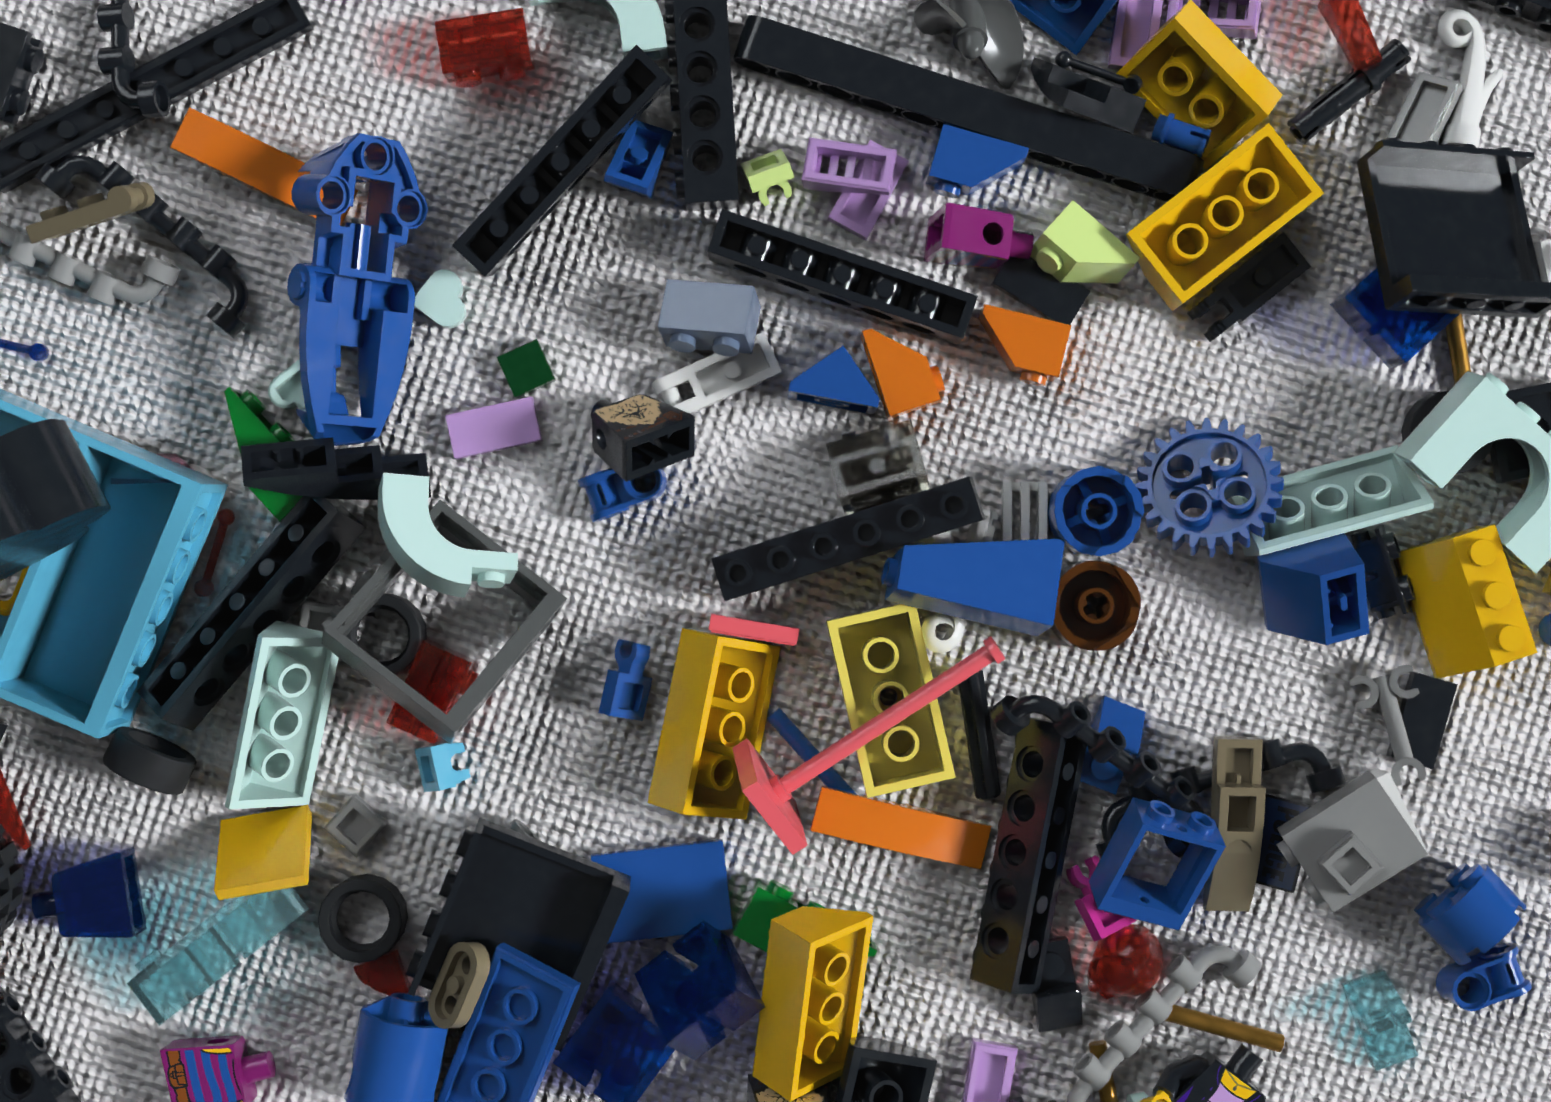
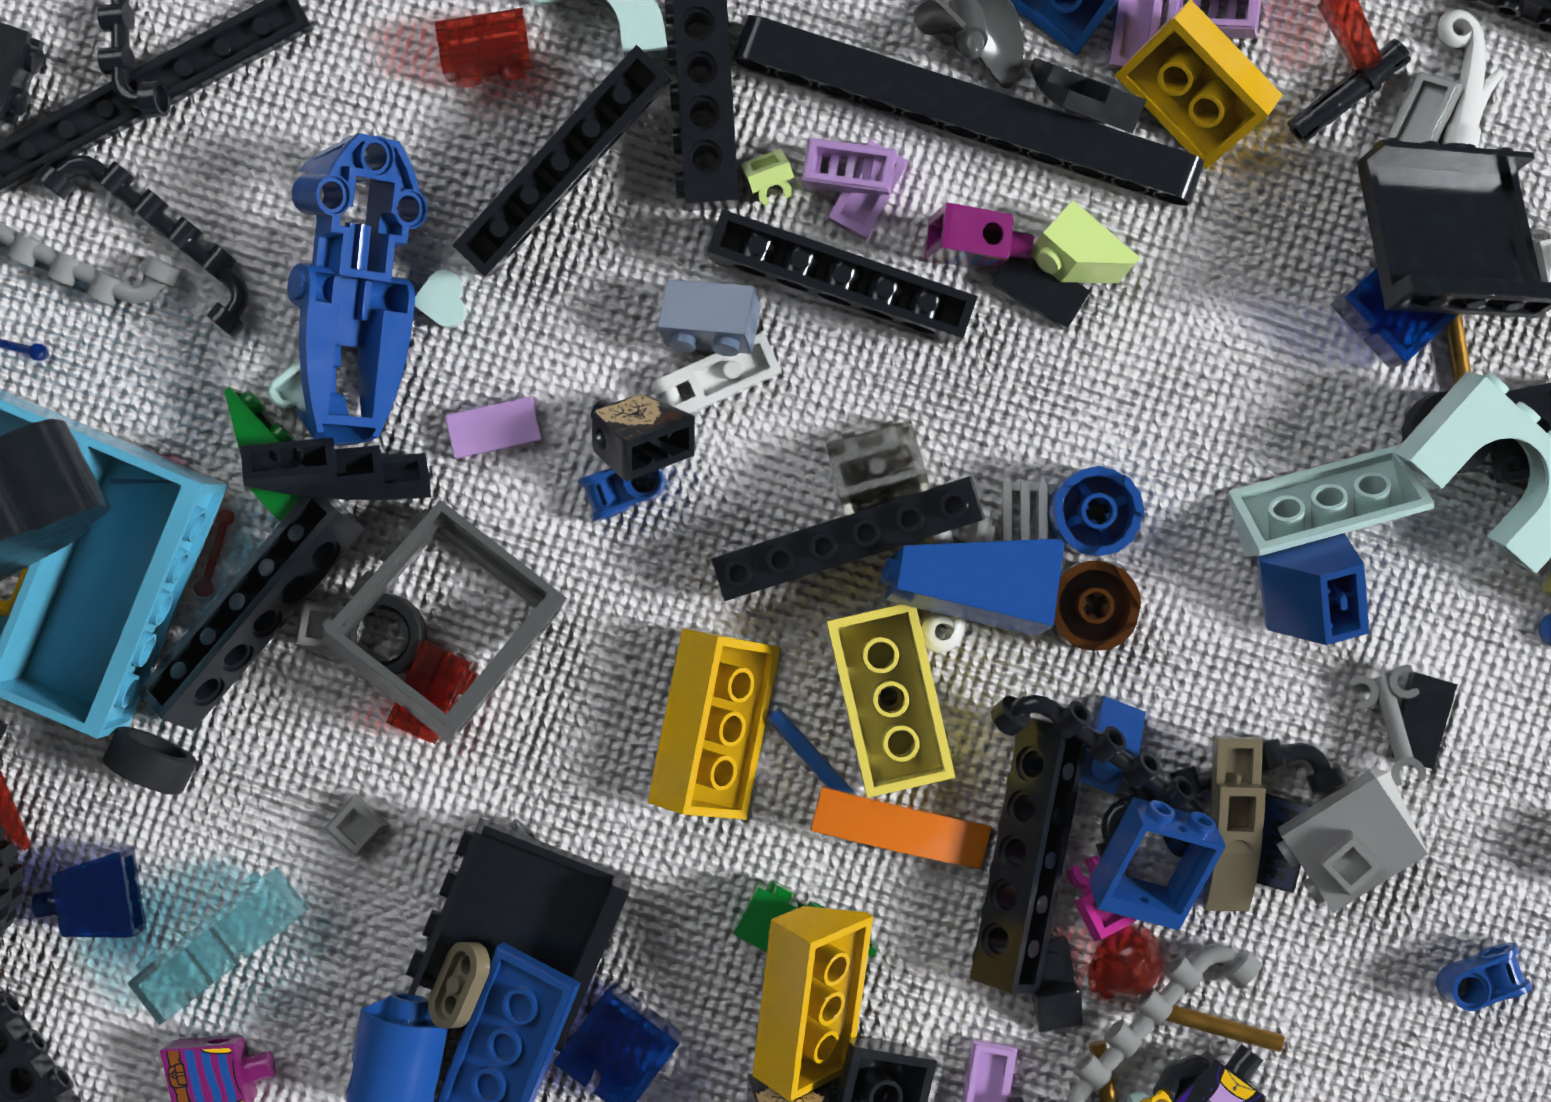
dark tan plate [25,182,155,244] -> none
orange slope [170,107,358,226] -> none
yellow tile [214,805,312,900] -> none
light aqua slope [225,621,339,809] -> none
black tyre [318,874,408,963] -> none
clear red tile [353,949,411,995] -> none
light aqua arch [377,473,518,598] -> none
medium azure tile [415,743,471,792] -> none
dark green tile [497,339,557,399] -> none
blue tile [591,839,733,944] -> none
blue plate [598,639,653,721] -> none
blue slope [604,120,673,199] -> none
clear blue piece [634,920,765,1061] -> none
coral tile [709,614,799,646] -> none
coral tile [732,636,1006,855] -> none
blue slope [788,345,880,415] -> none
orange slope [860,328,945,420] -> none
blue slope [926,124,1029,198] -> none
black axle [958,670,1001,800] -> none
orange slope [978,304,1071,386] -> none
black hinge [1055,51,1143,94] -> none
yellow slope [1126,123,1324,311] -> none
blue gear [1135,418,1284,558] -> none
blue pin [1151,113,1212,158] -> none
black hinge [1187,232,1311,342] -> none
clear light blue slope [1341,969,1418,1071] -> none
black hinge [1350,524,1415,619] -> none
yellow slope [1395,524,1538,678] -> none
blue brick [1414,863,1526,965] -> none

